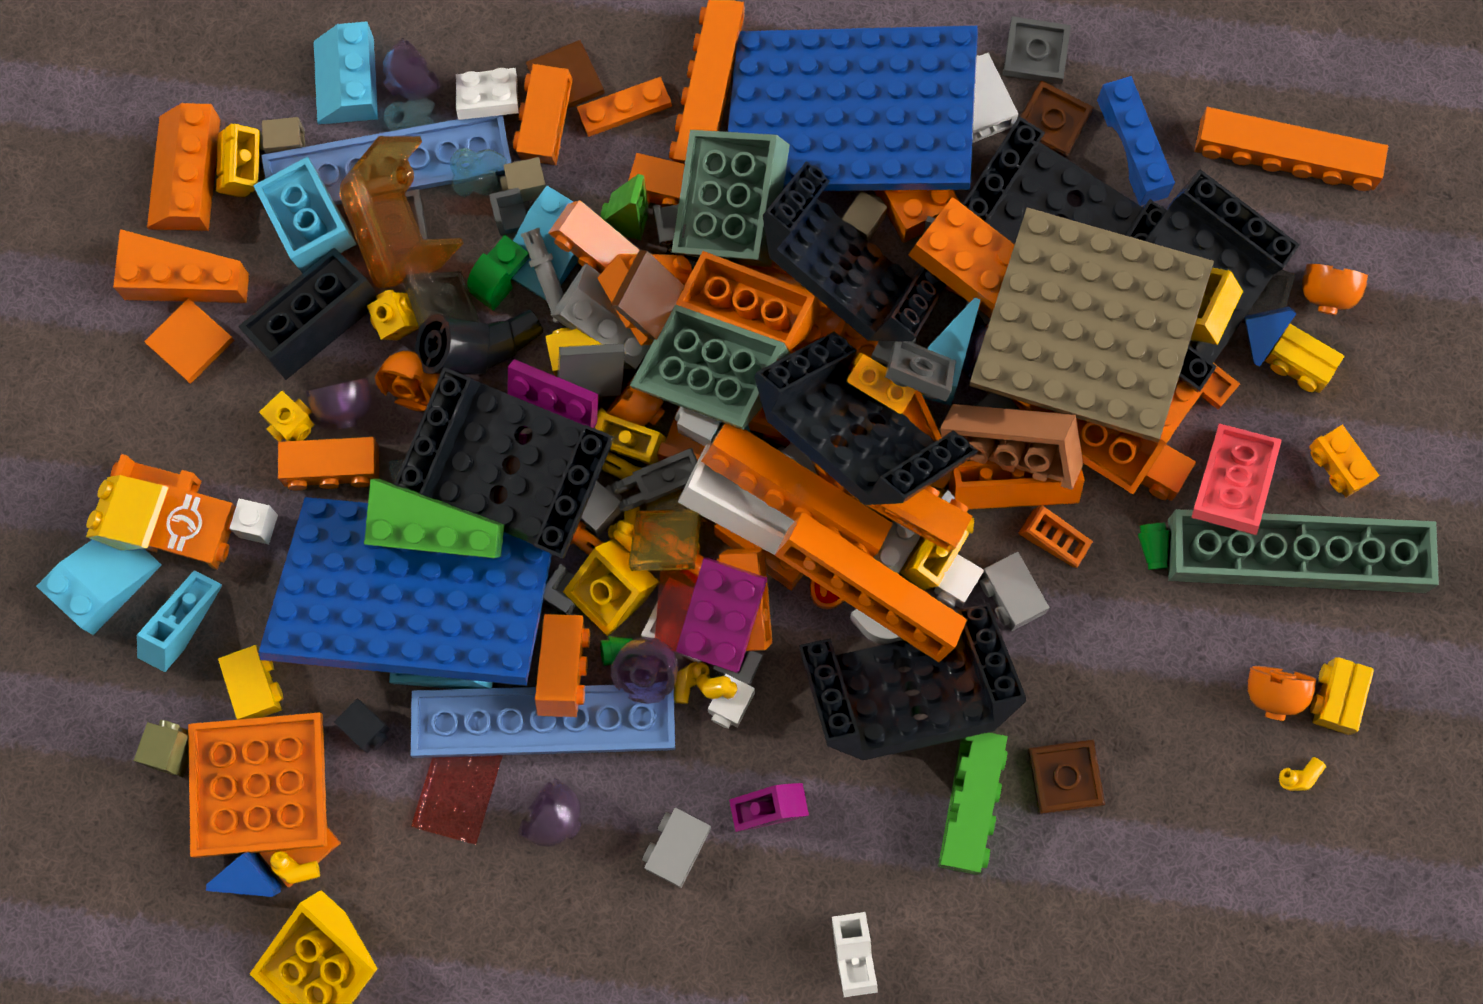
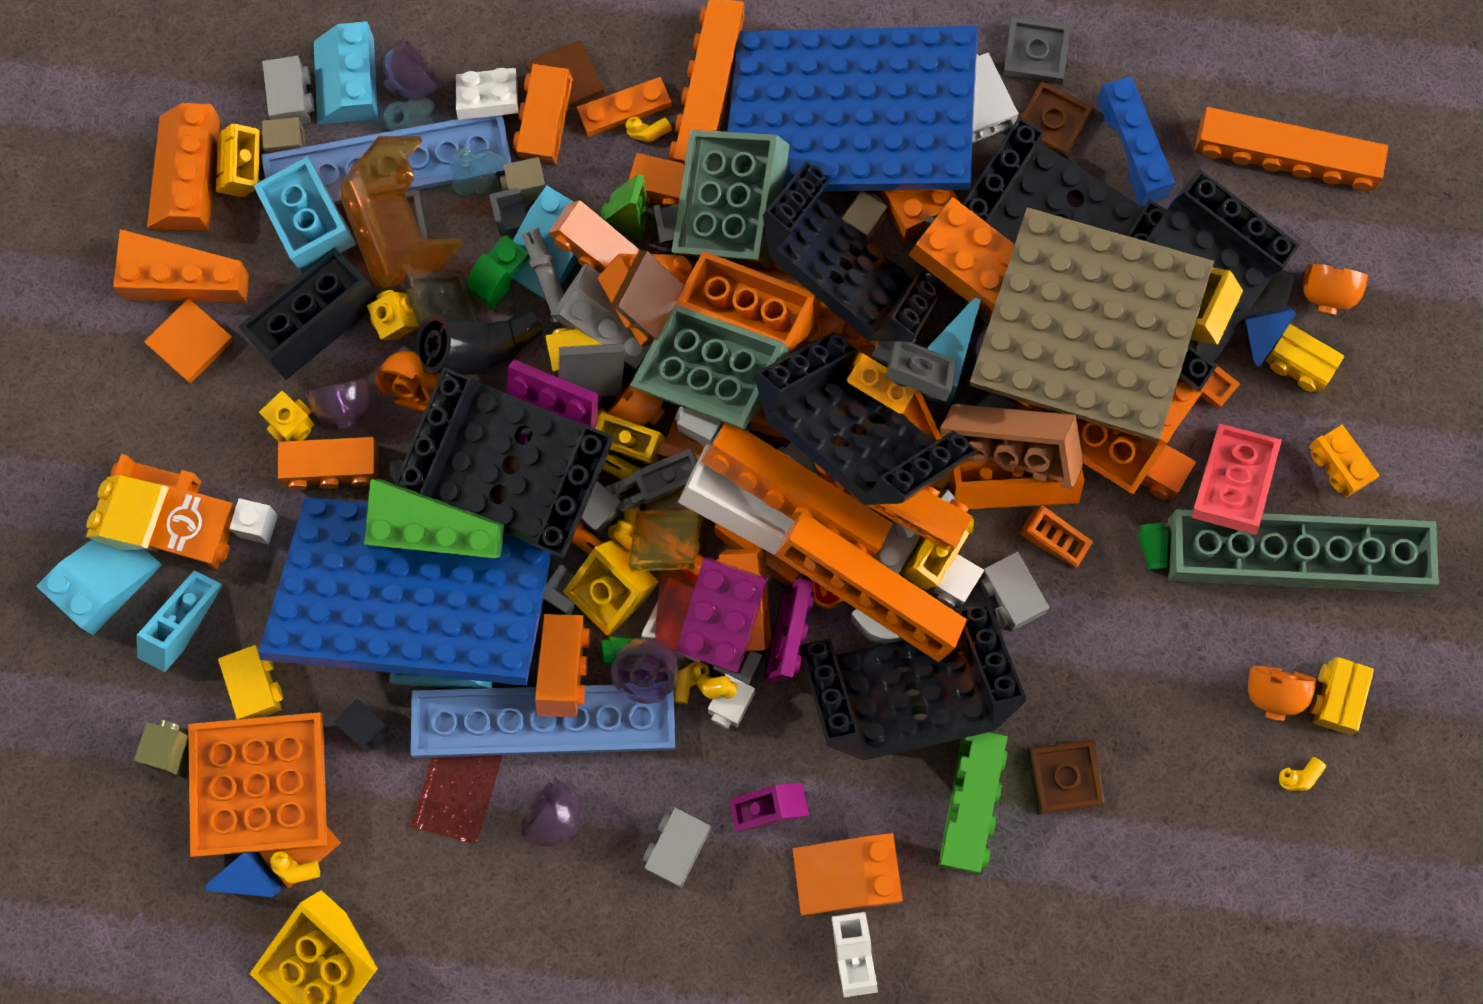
none -> light grey brick [262,56,315,124]
none -> yellow arm [626,117,672,143]
none -> magenta plate [763,579,814,684]
none -> orange slope [792,833,903,916]

